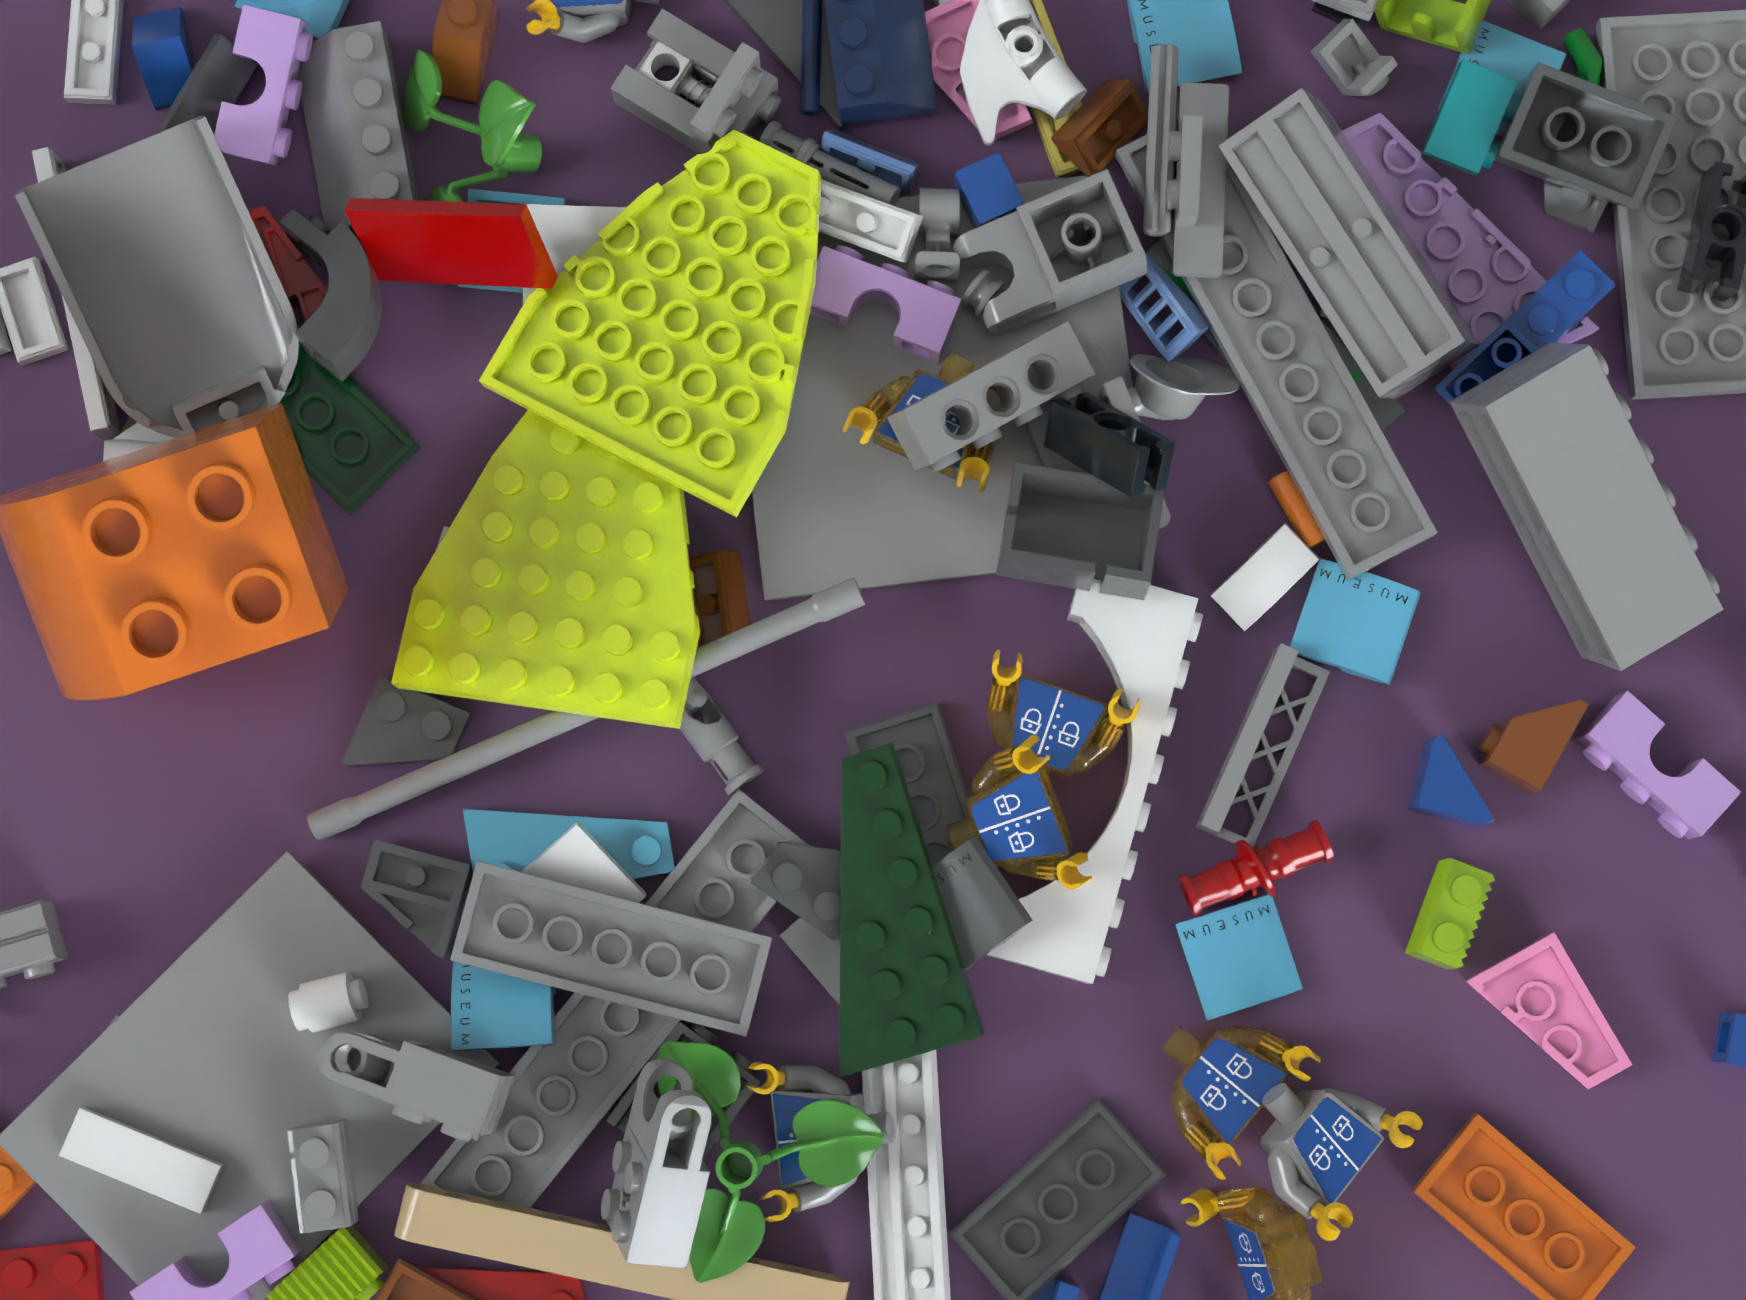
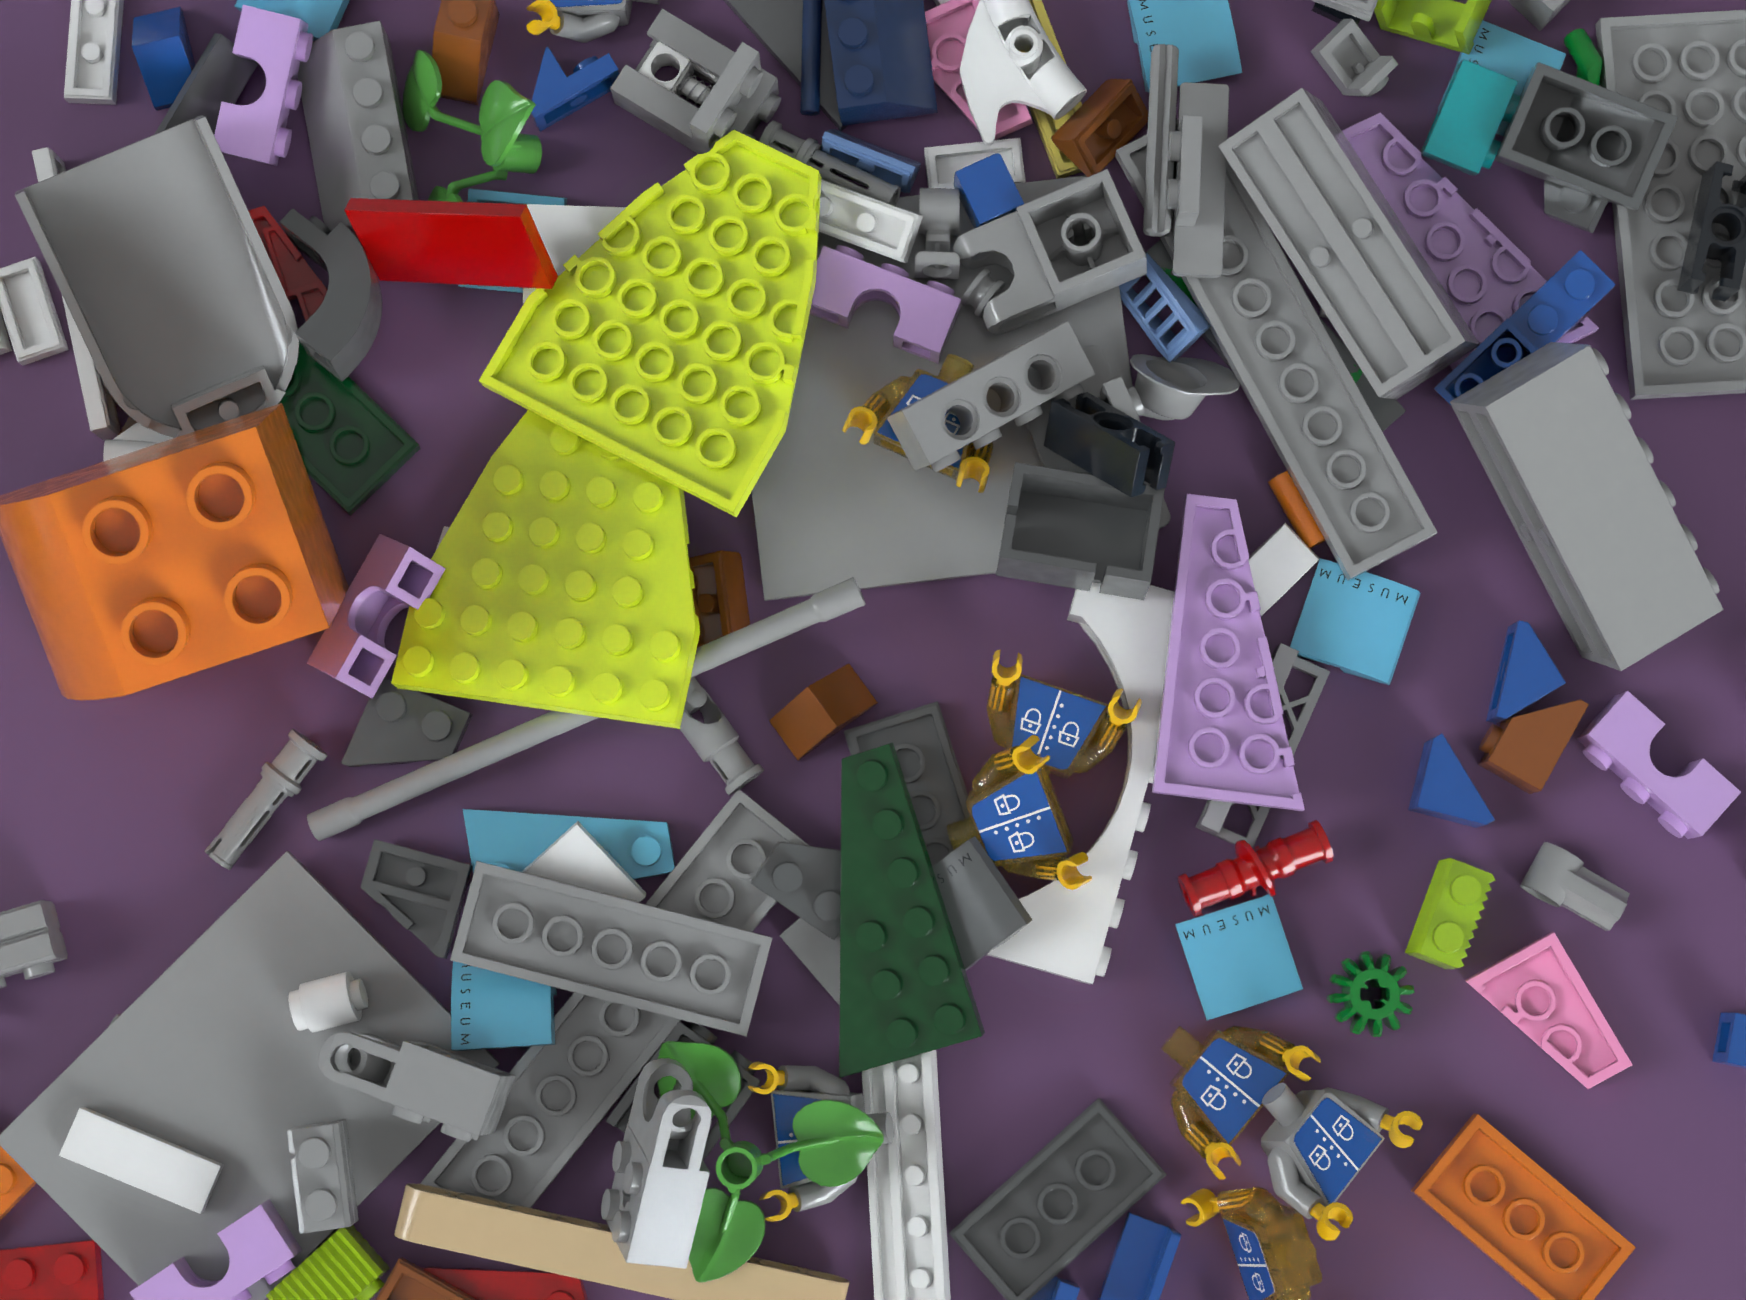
none -> light grey pin [204,728,328,870]
none -> lavender arch [307,534,446,699]
none -> blue slope [531,46,620,132]
none -> dark orange slope [769,663,878,761]
none -> white tile [924,138,1026,189]
none -> lavender wing [1152,494,1305,811]
none -> green gear [1327,951,1415,1037]
none -> blue slope [1486,620,1566,724]
none -> light grey piece [1520,842,1630,931]

